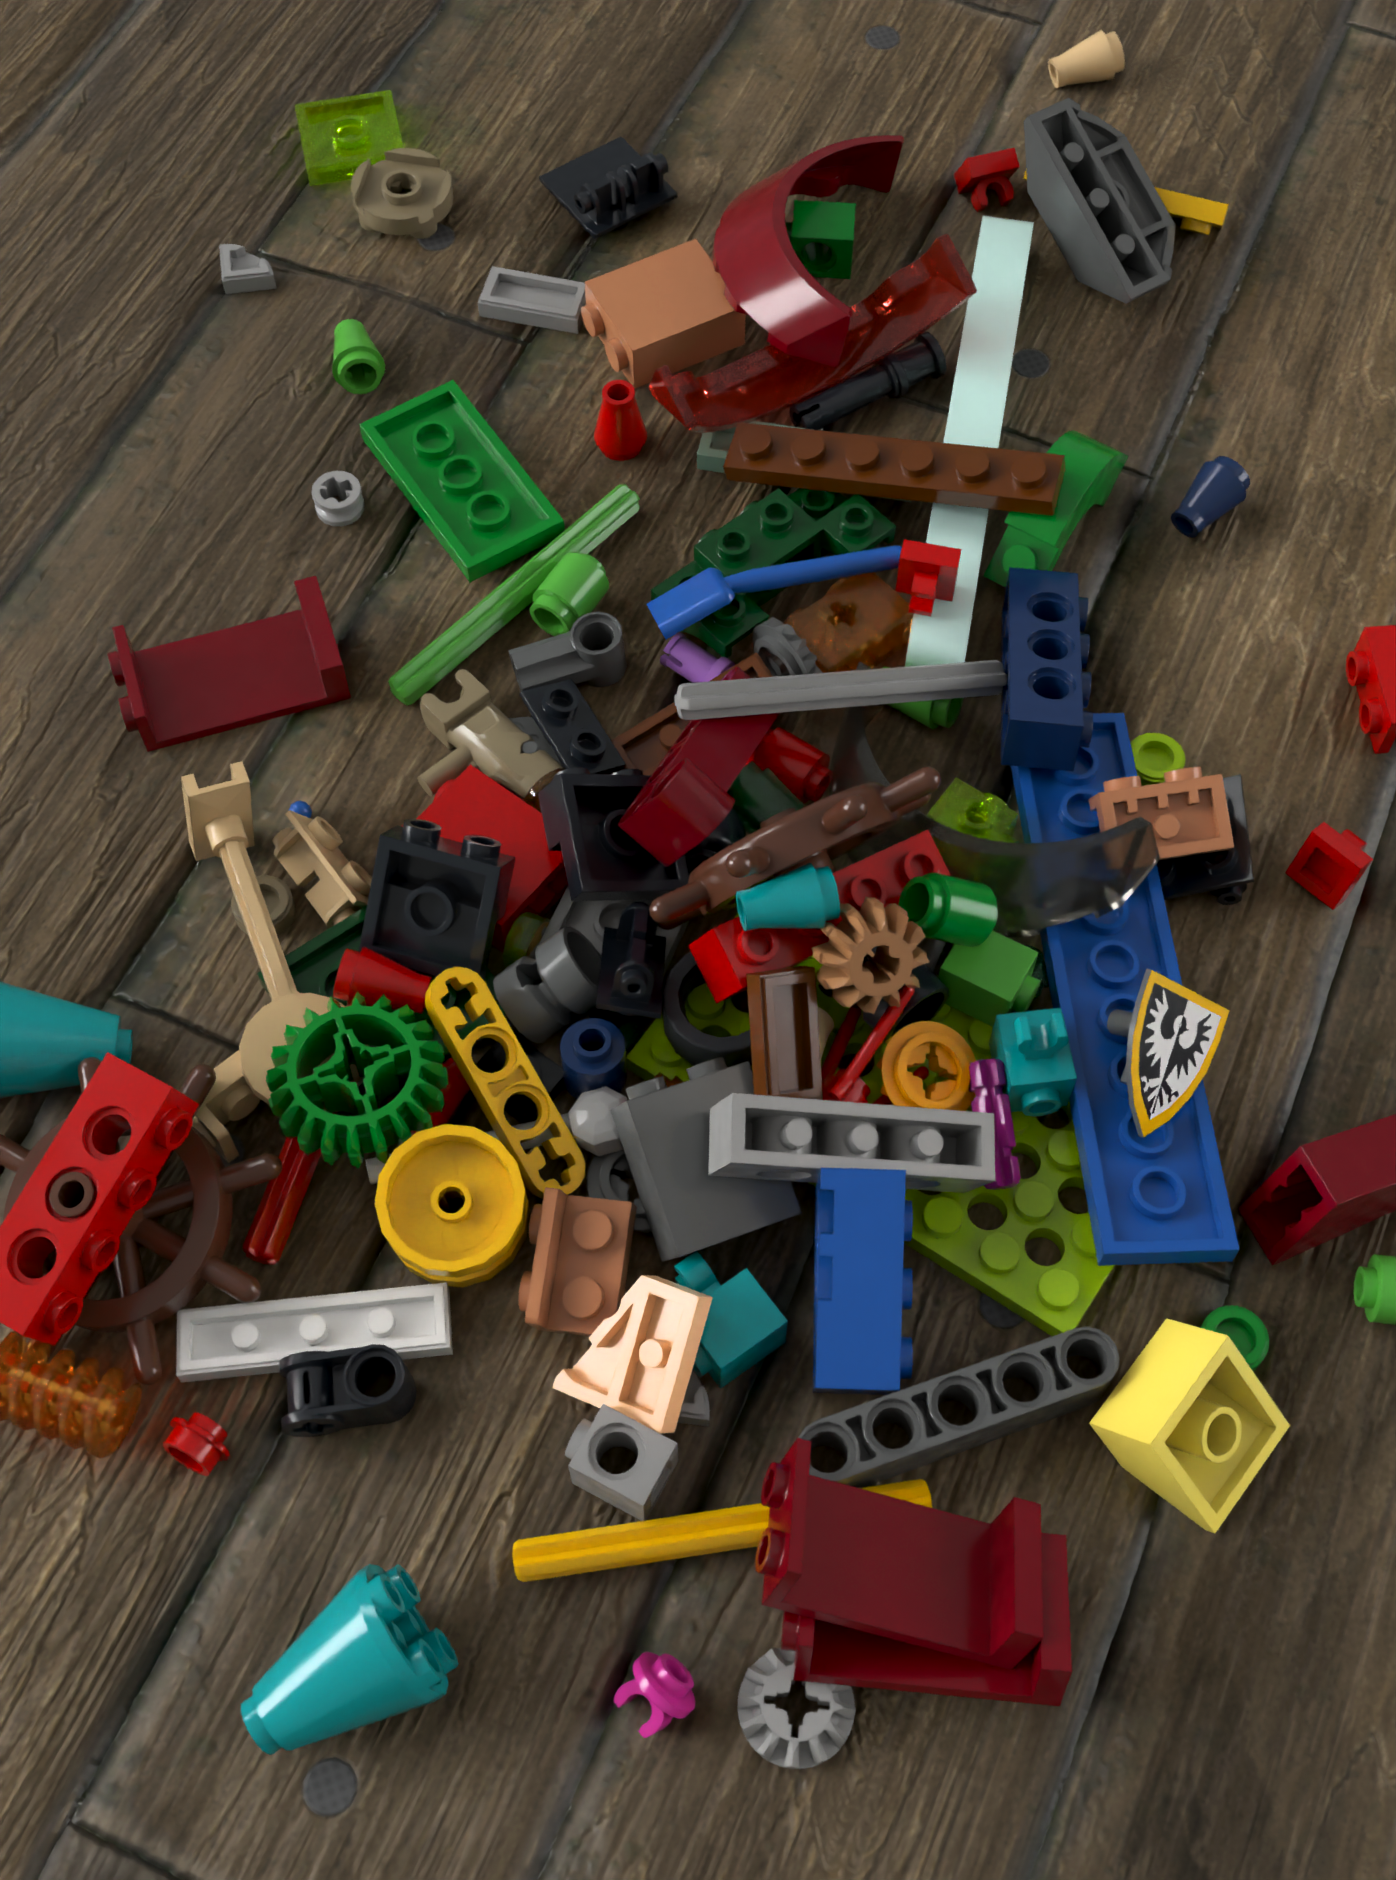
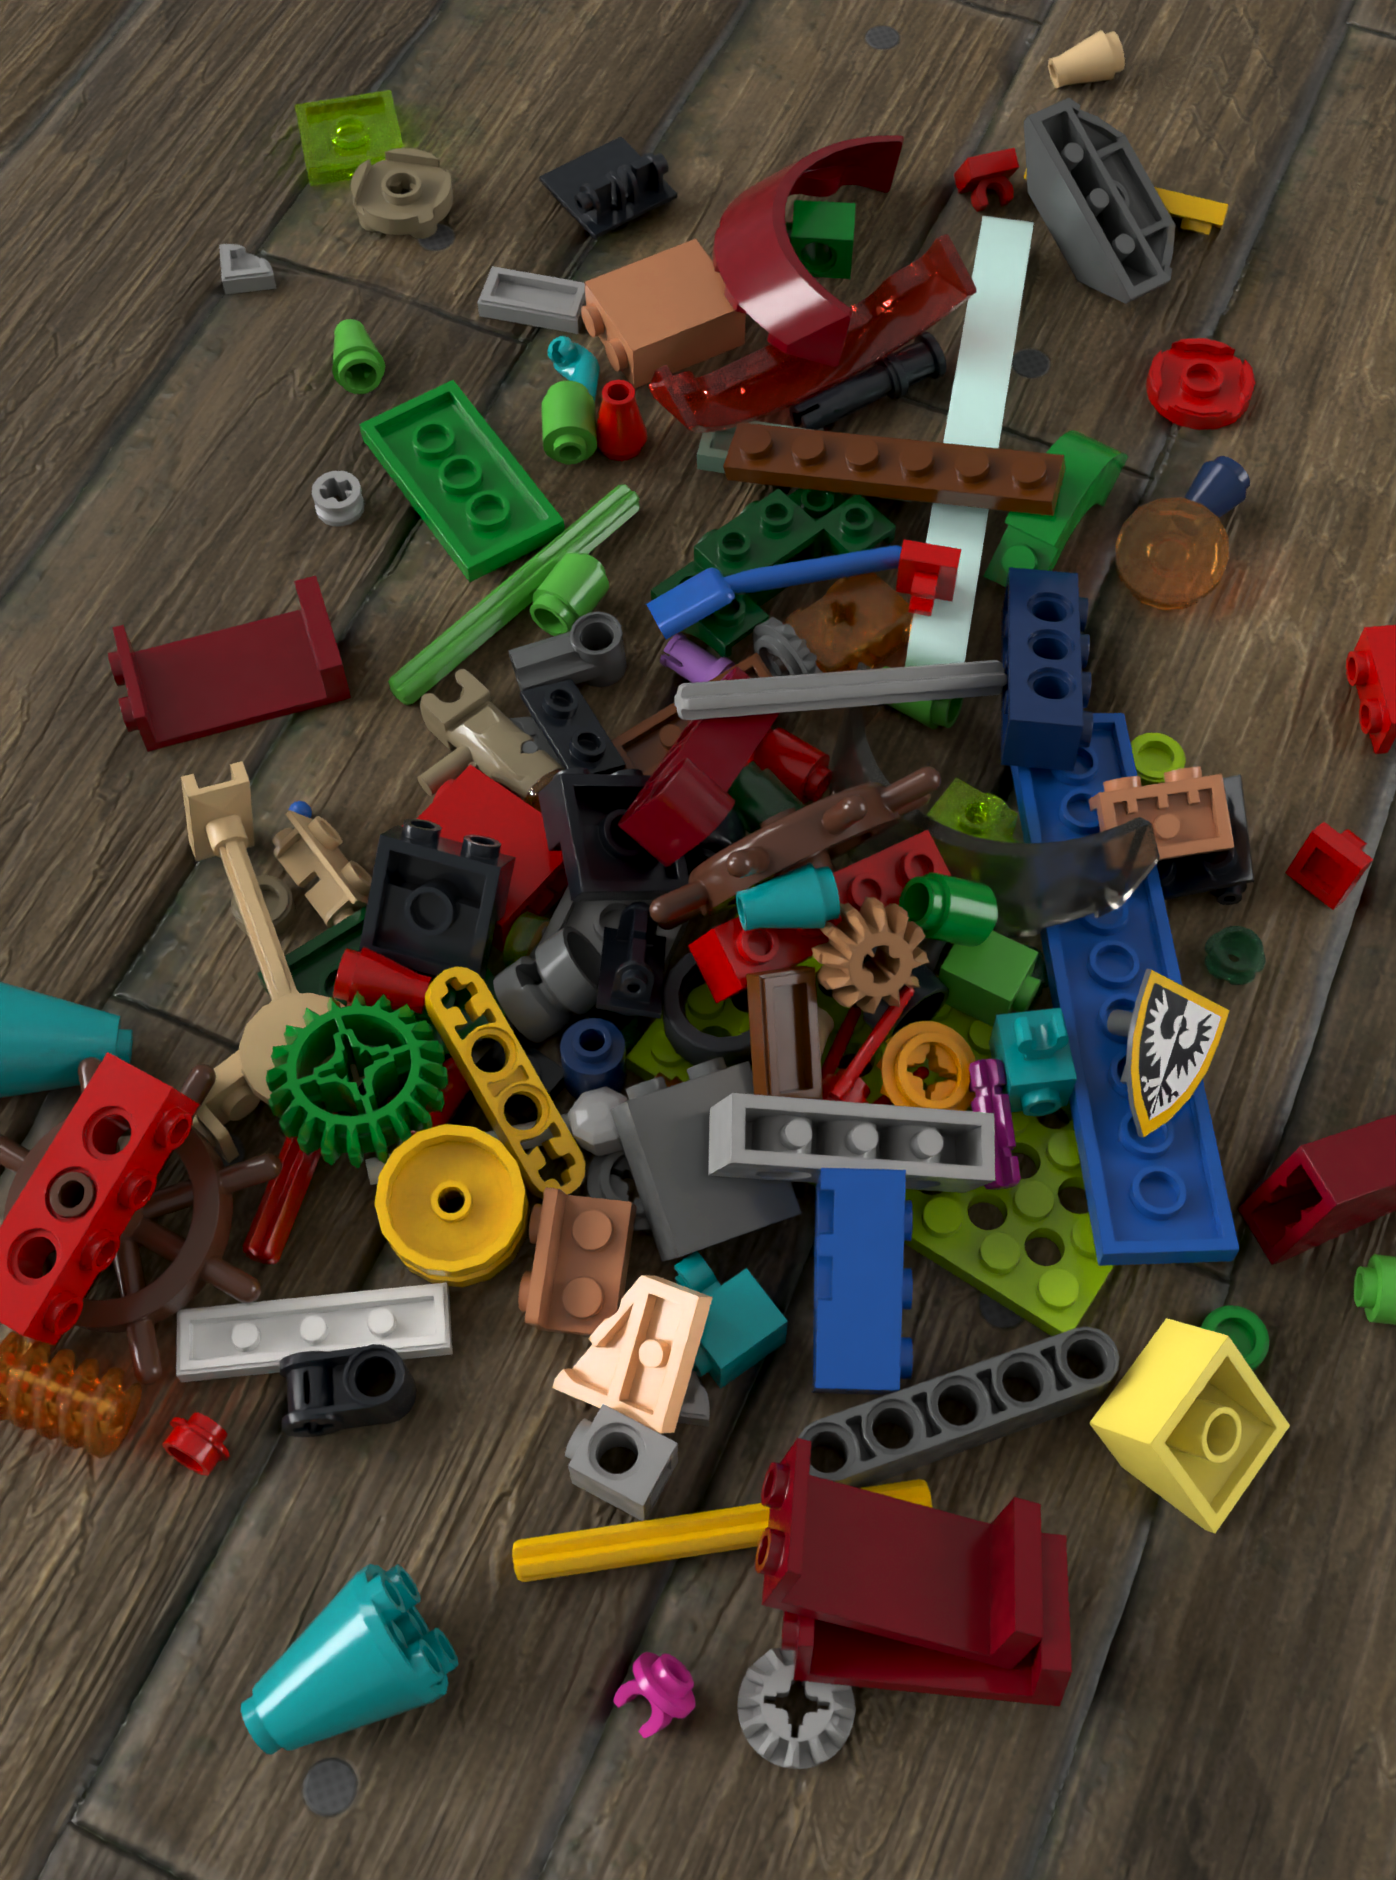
none -> bright green brick [541,381,597,464]
none -> teal arm [547,336,600,402]
none -> clear orange tile [1115,497,1230,610]
none -> red tile [1146,338,1256,430]
none -> clear green plate [1204,926,1266,985]

